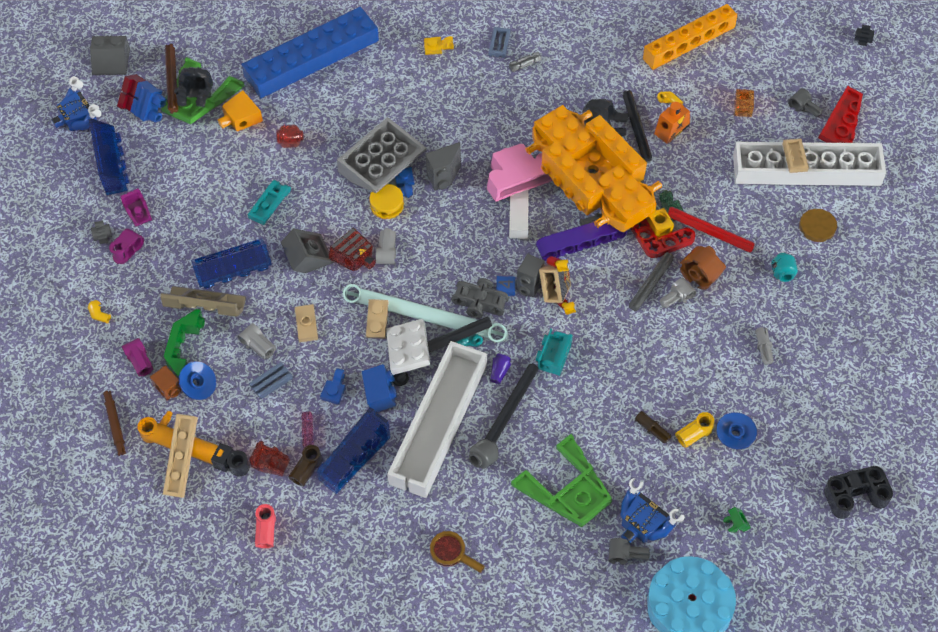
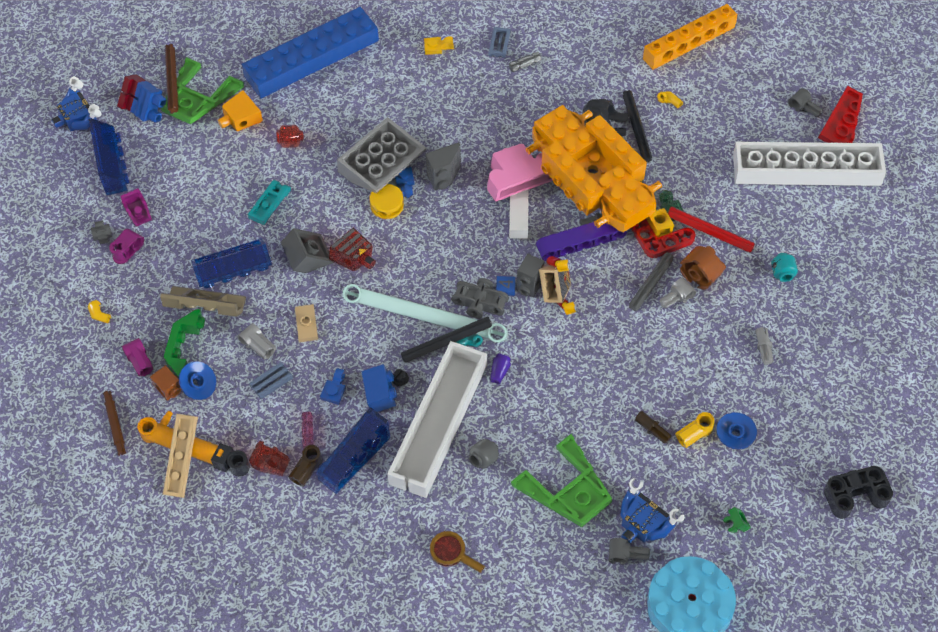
dark grey slope [90,36,130,75] -> none
black hair [174,67,213,107] -> none
coral piece [255,504,276,548] -> none
tan plate [366,299,389,339] -> none
light grey piece [376,228,396,265] -> none
white plate [386,319,430,375] -> none
black axle [485,363,539,443] -> none
teal hinge [536,328,573,376] -> none
orange torso [654,102,690,144] -> none
clear orange brick [734,89,754,117] -> none
tan plate [782,139,809,173] -> none
pearl gold tile [799,209,837,242] -> none
black gear [854,24,875,46] -> none

